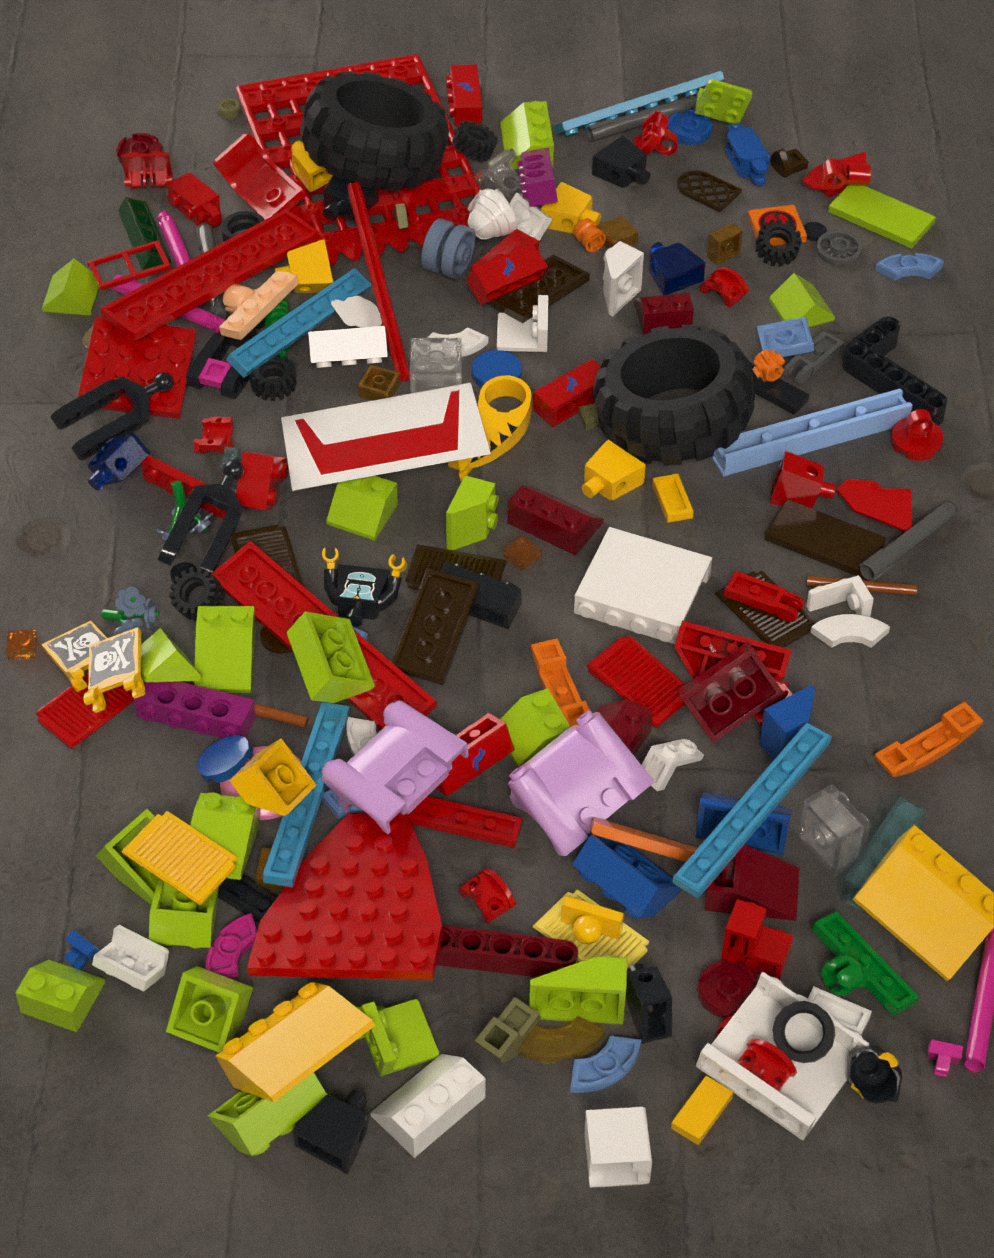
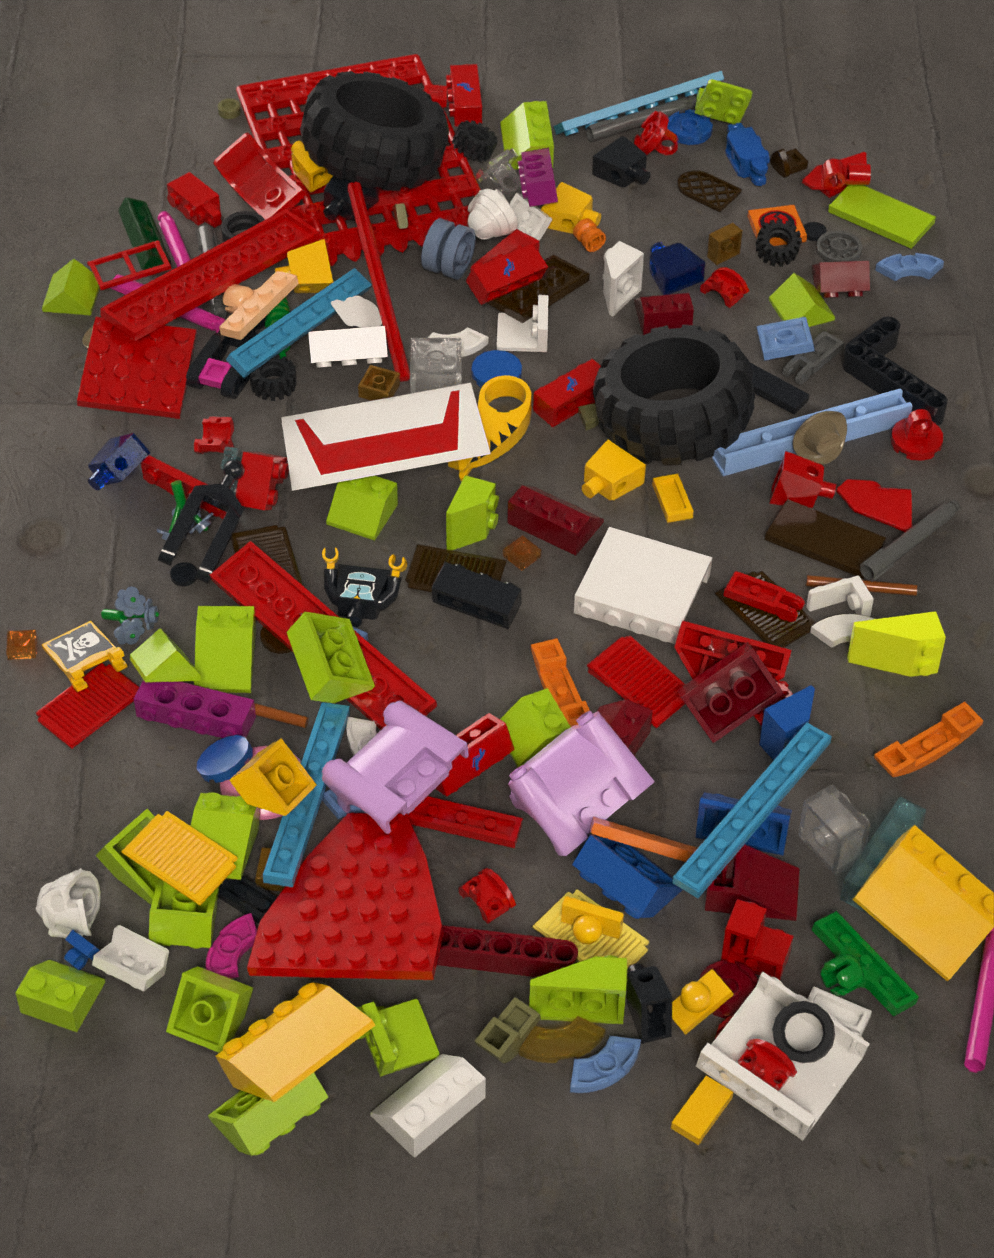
black piece [50,372,174,461] -> none
flag [84,627,145,713] -> none
dark red tile [116,133,163,165] -> none
red hinge [121,151,173,189] -> none
black tyre [169,567,224,621] -> none
black torso [293,1090,368,1174] -> none
dark brown tile [391,568,480,685] -> none
white piece [584,1107,652,1188] -> none
pearl gold piece [597,215,639,249] -> none
white bracket [642,739,704,791] -> none
orange gear [752,350,785,382] -> none
black hair [847,1046,902,1104] -> none
dark pink tile [926,1039,963,1077] -> none
none -> white head [36,869,101,938]
none -> red plate [424,84,447,107]
none -> yellow tile [672,969,734,1035]
none -> dark tan hat [793,411,847,465]
none -> dark red slope [811,261,870,298]
none -> neon yellow slope [847,611,946,677]

